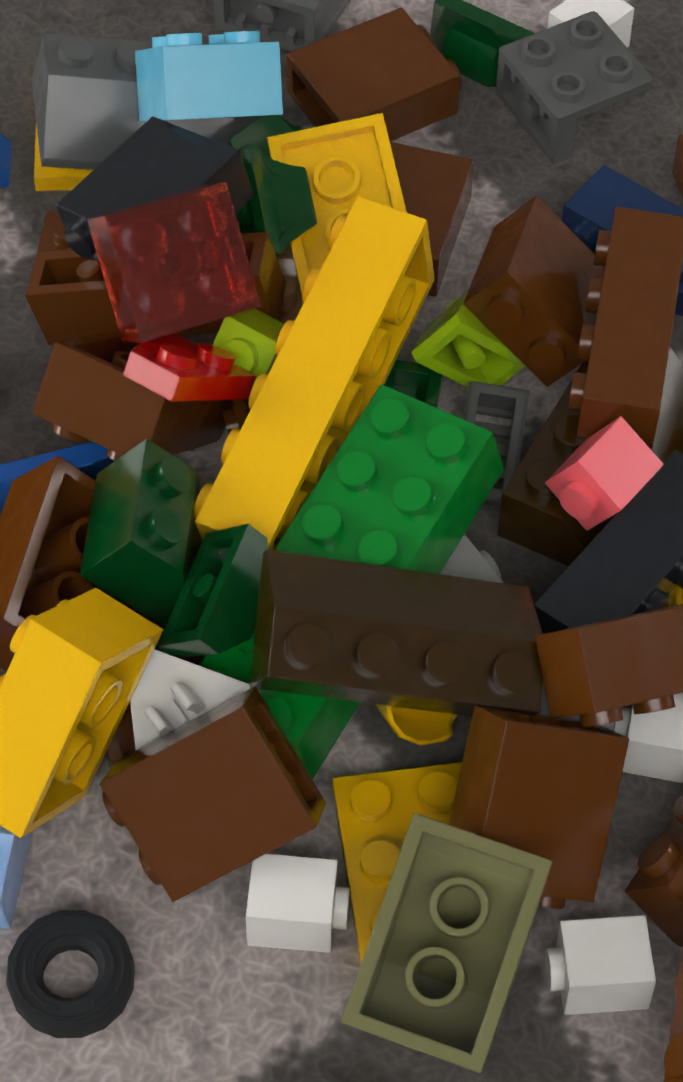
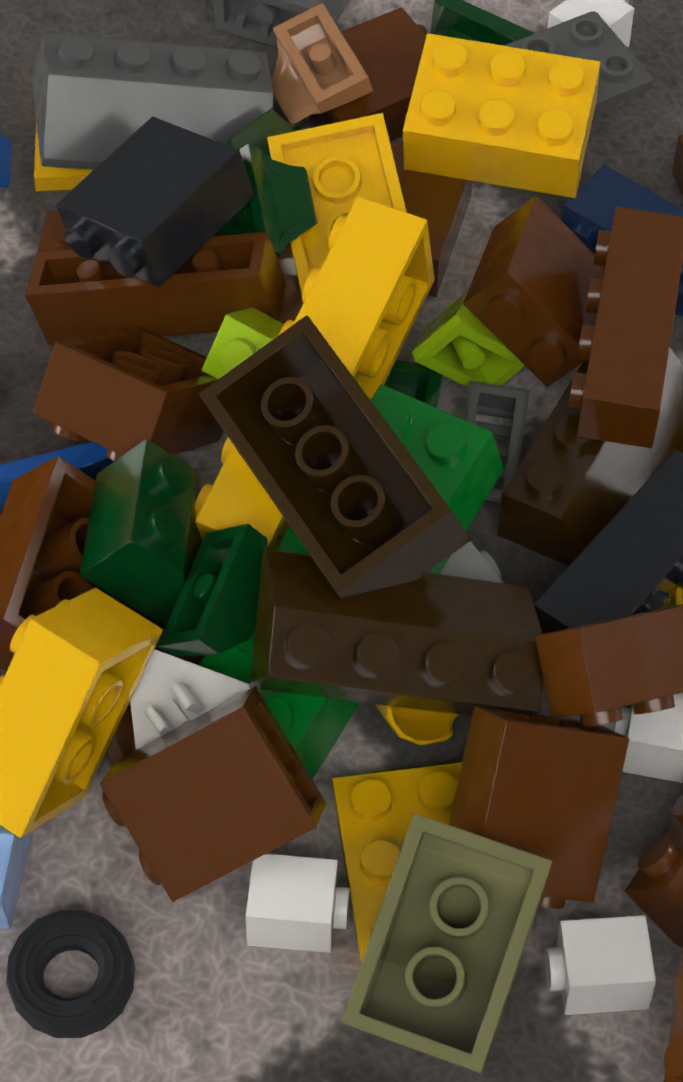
clear red brick [87,182,261,343] -> none
red wing [123,328,256,402] -> none
medium azure brick [135,31,283,122] -> none
coral brick [545,416,664,531] -> none
none -> dark brown slope [199,315,471,598]
none -> medium nougat slope [271,3,373,125]
none -> yellow brick [403,33,601,198]

